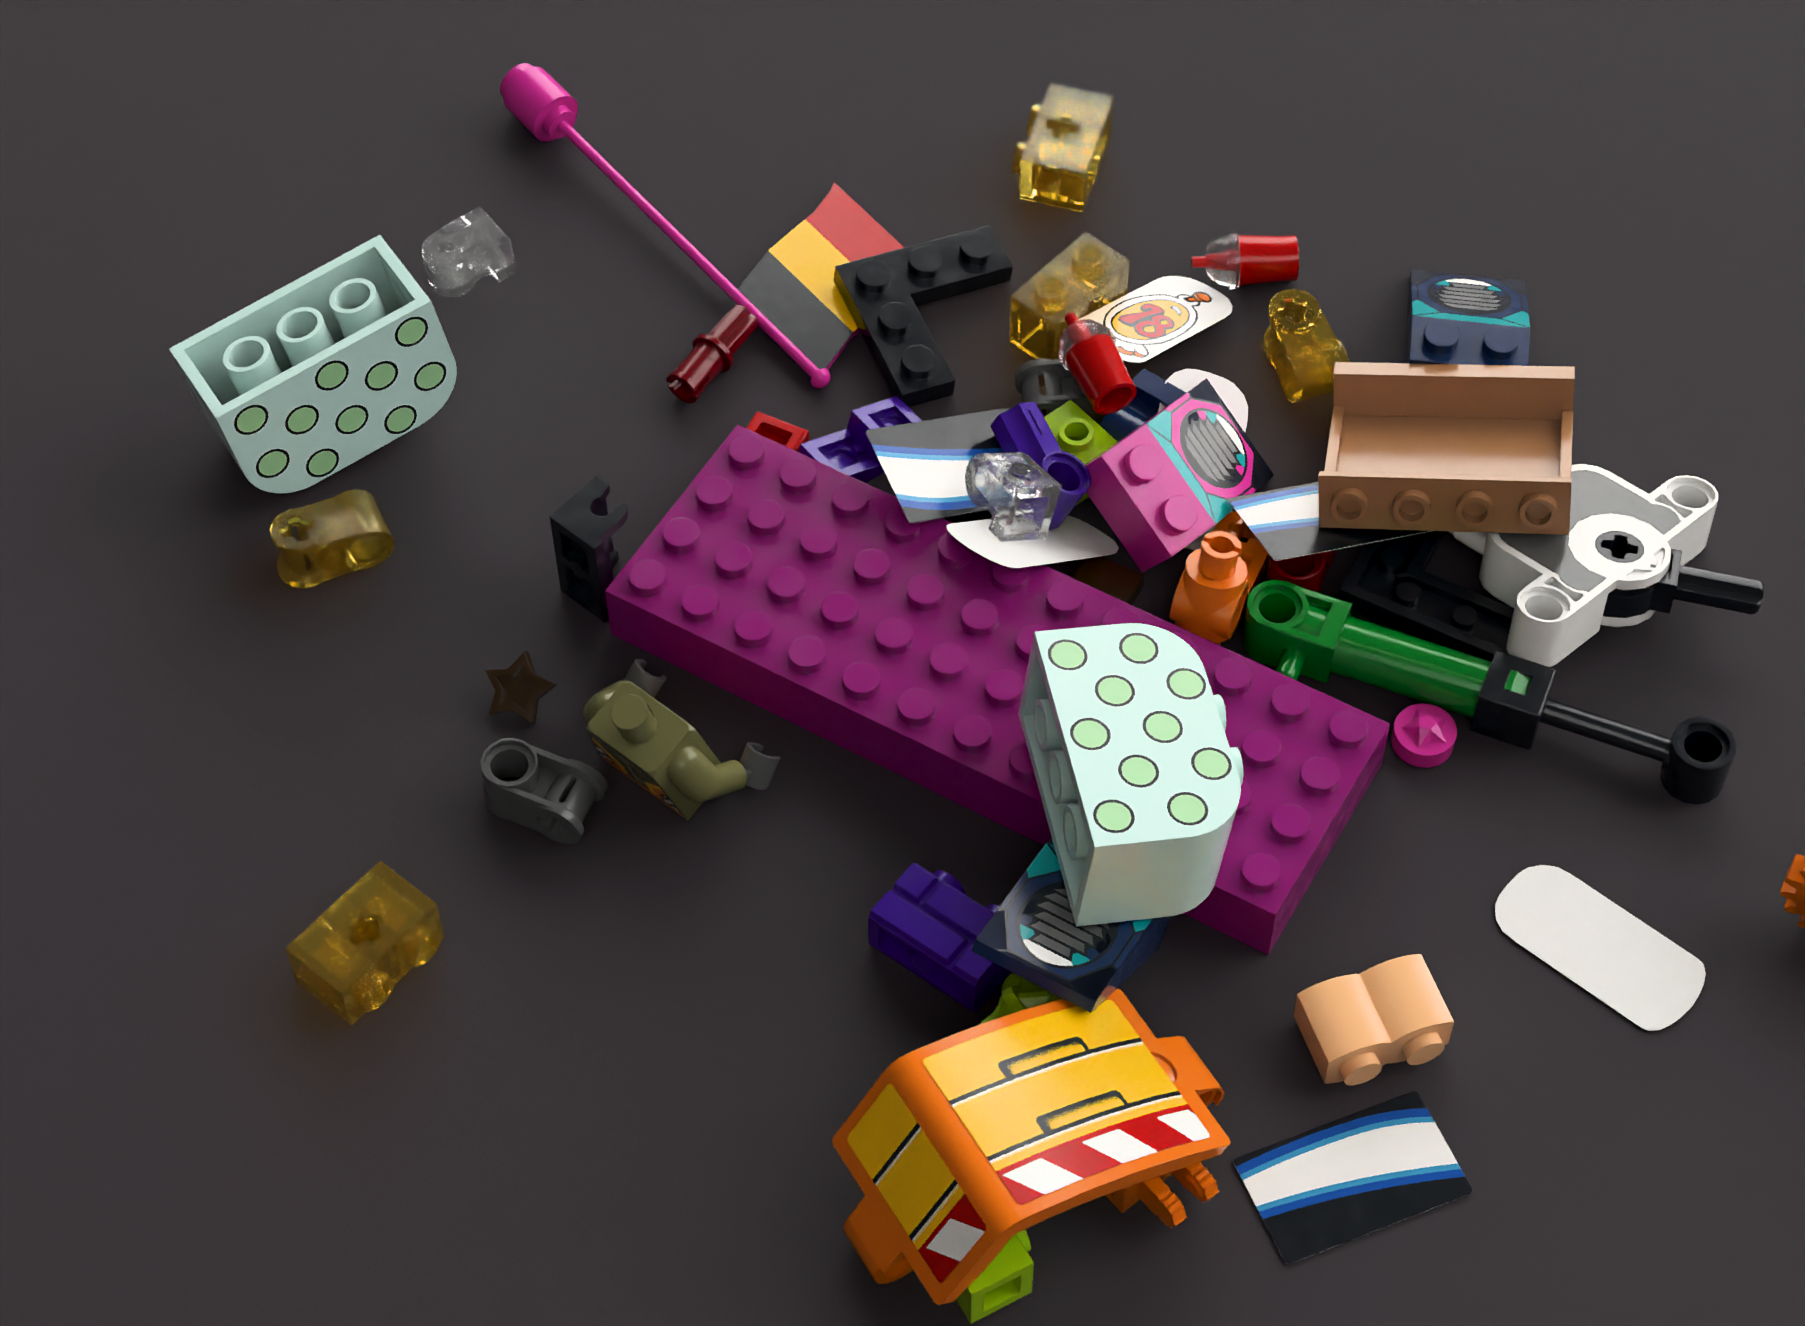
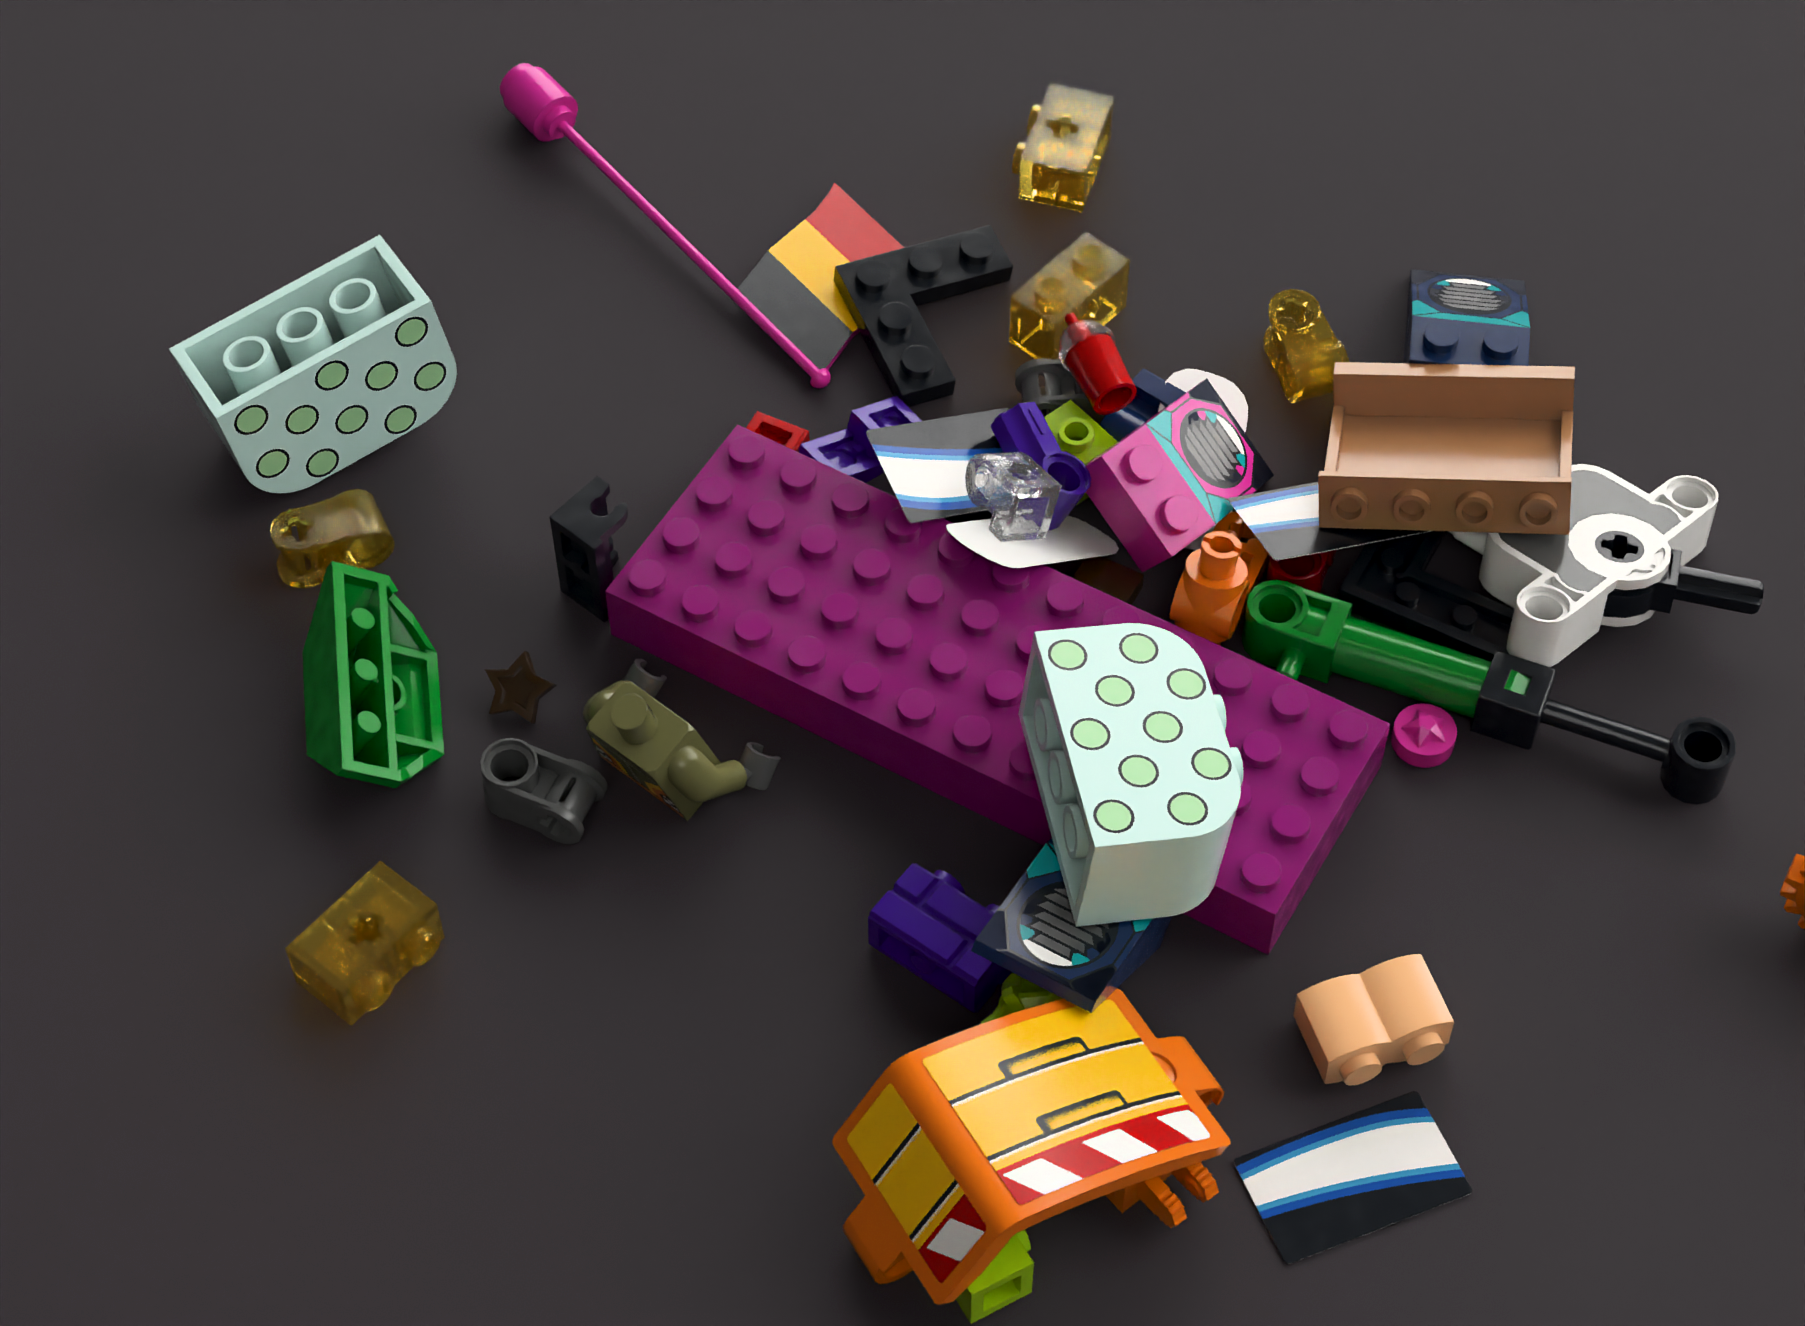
clear leg [421,206,517,297] -> none
dark red axle [666,305,758,403] -> none
sticker [1078,276,1233,363] -> none
red piece [1191,232,1299,289] -> none
white sticker [1495,865,1706,1031] -> none
none -> green wedge [302,561,444,788]

